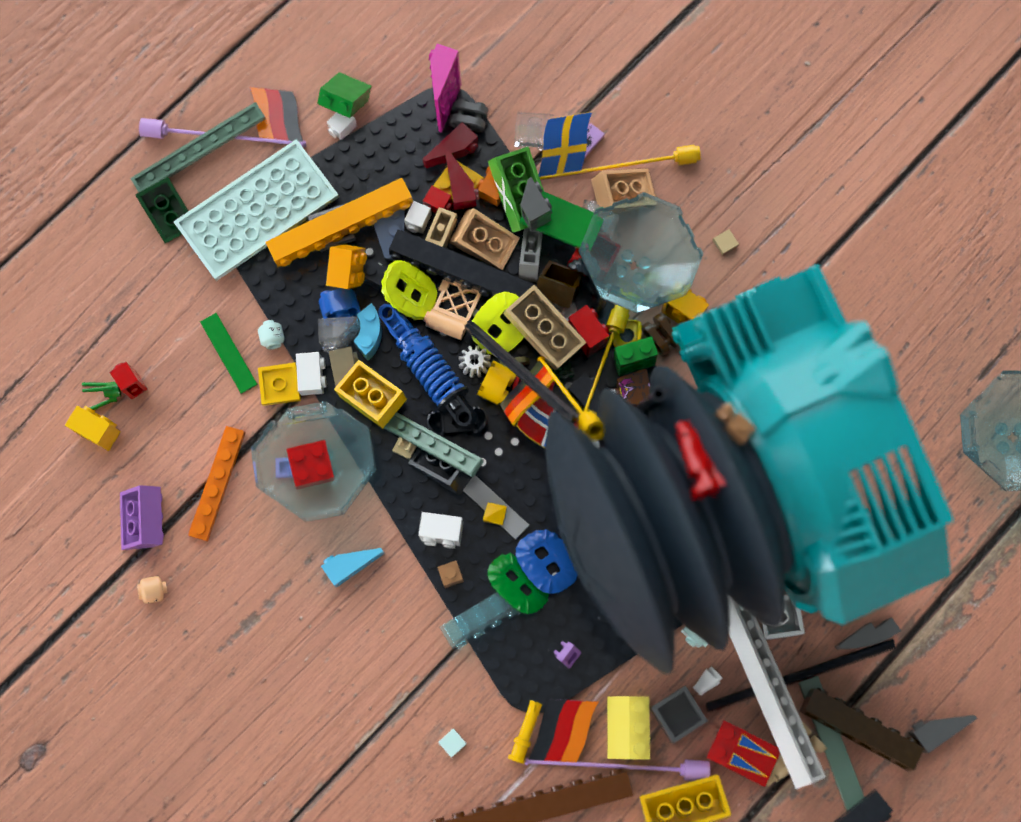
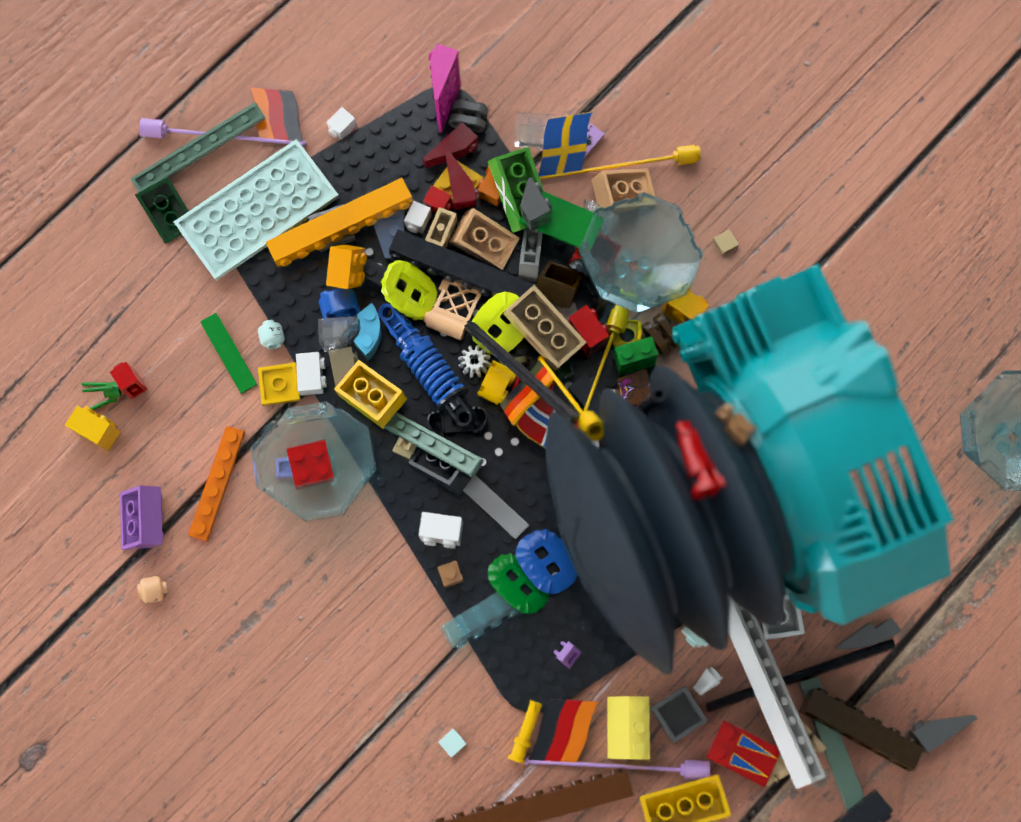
green brick [317,72,372,118] -> none
medium azure slope [321,548,385,588] -> none
yellow slope [483,502,507,526] -> none

